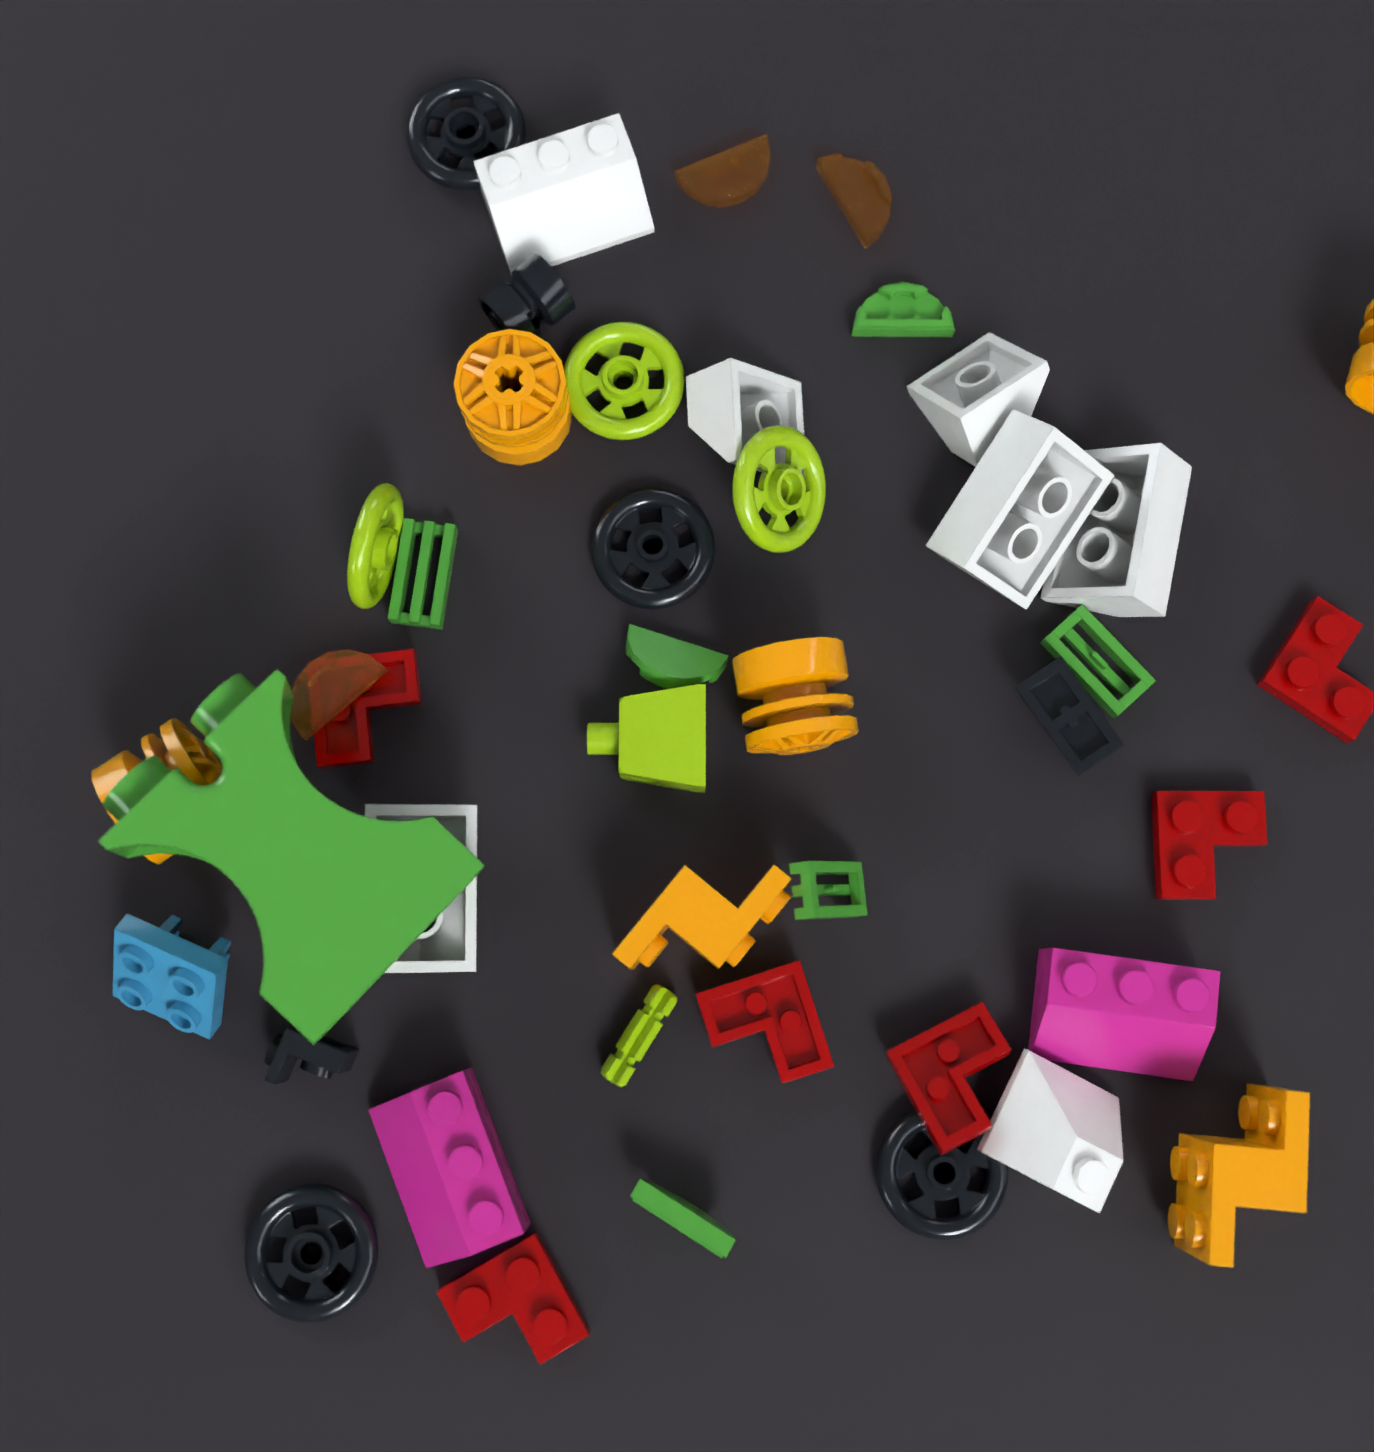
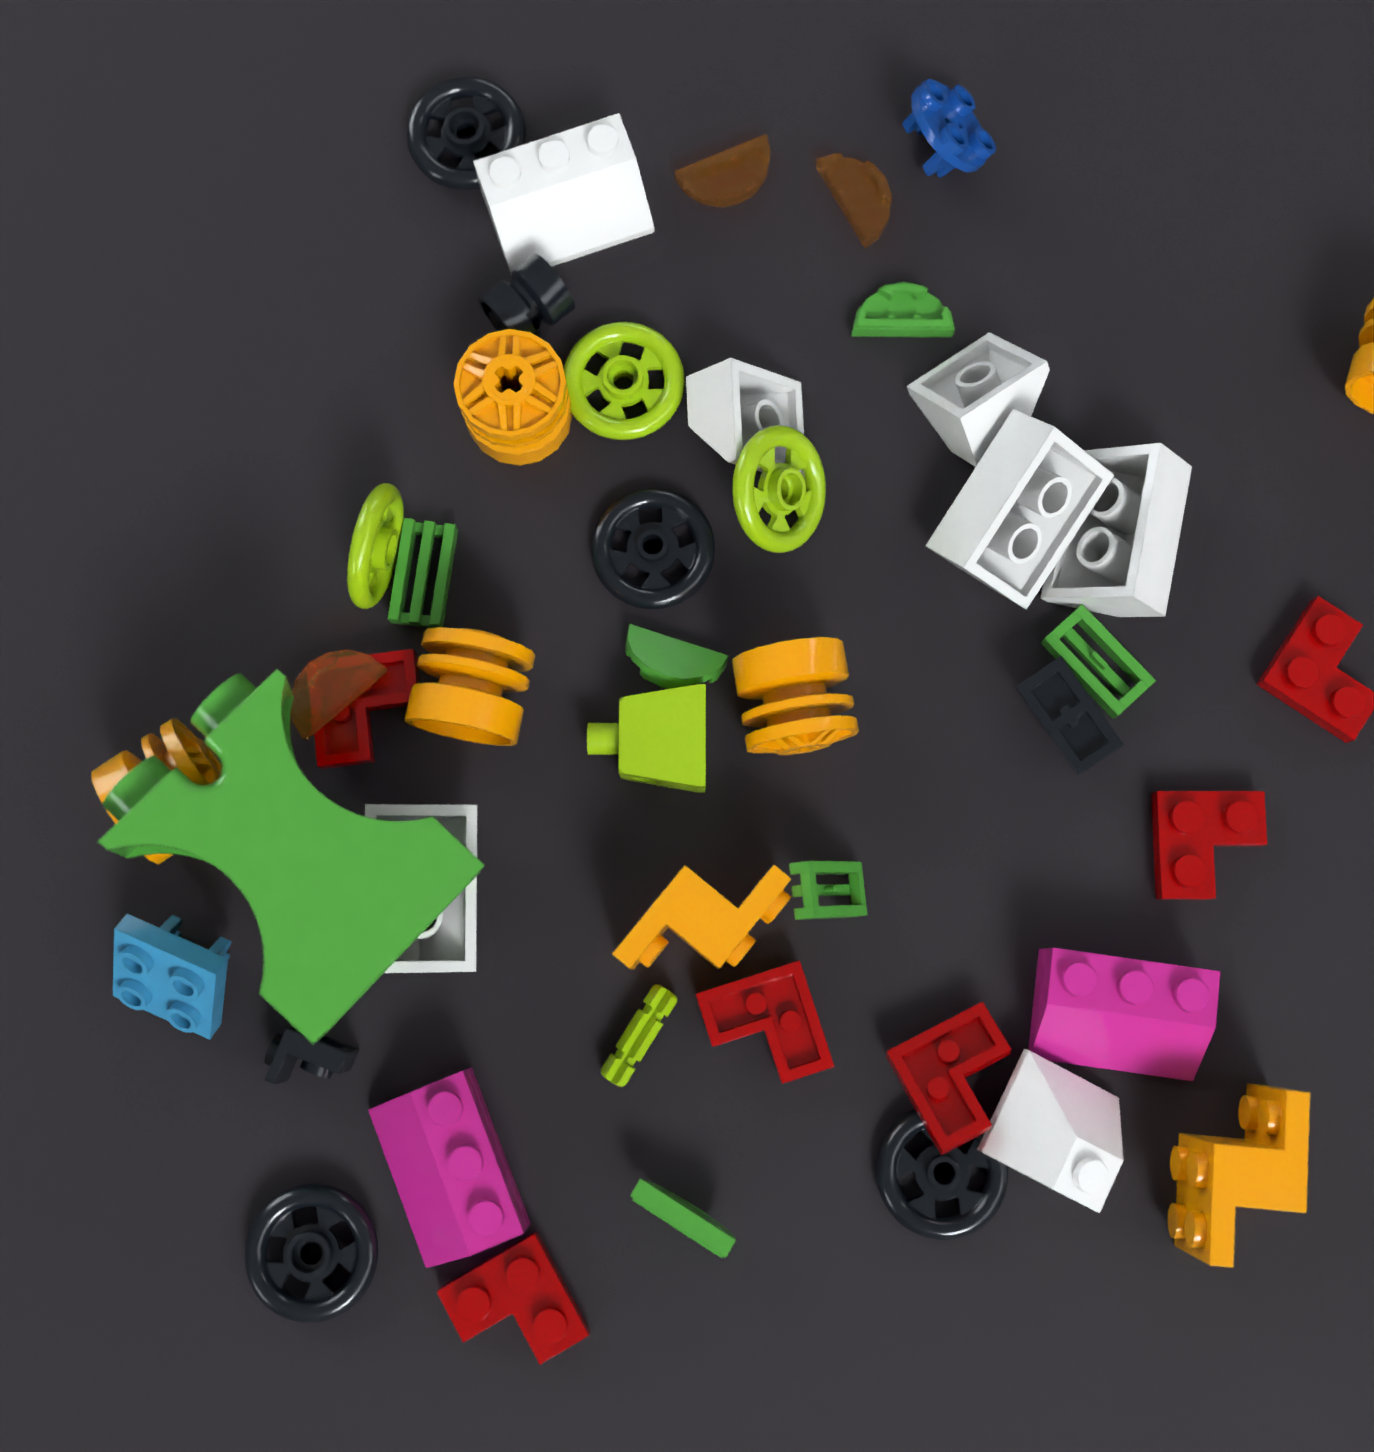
none -> light orange wheel [404,627,535,746]
none -> blue plate [902,79,996,178]

